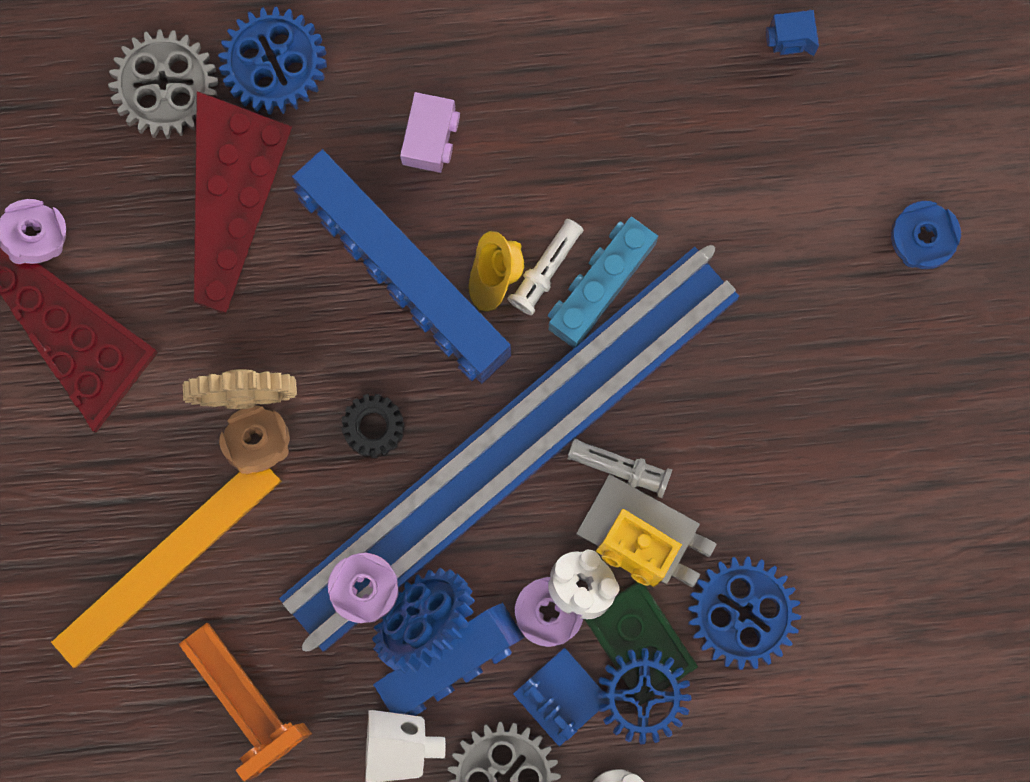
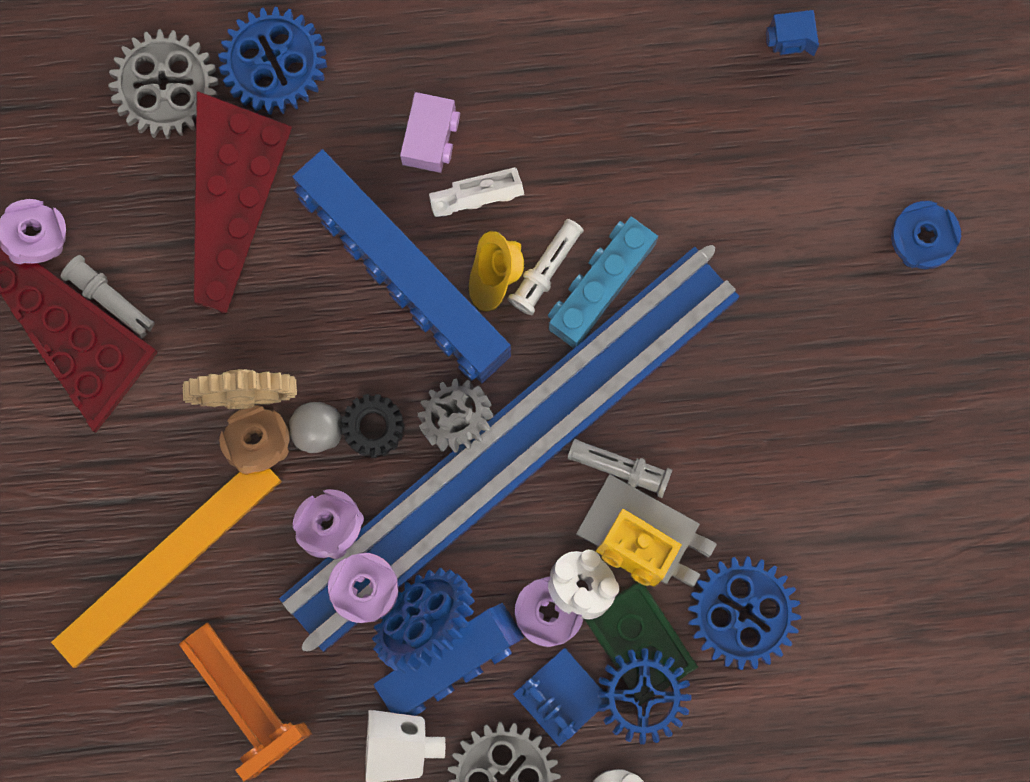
none -> light grey pin [61,255,155,339]
none -> light grey hair [288,402,343,453]
none -> lavender plate [293,489,364,559]
none -> light grey gear [418,379,493,453]
none -> white hinge [429,167,524,217]

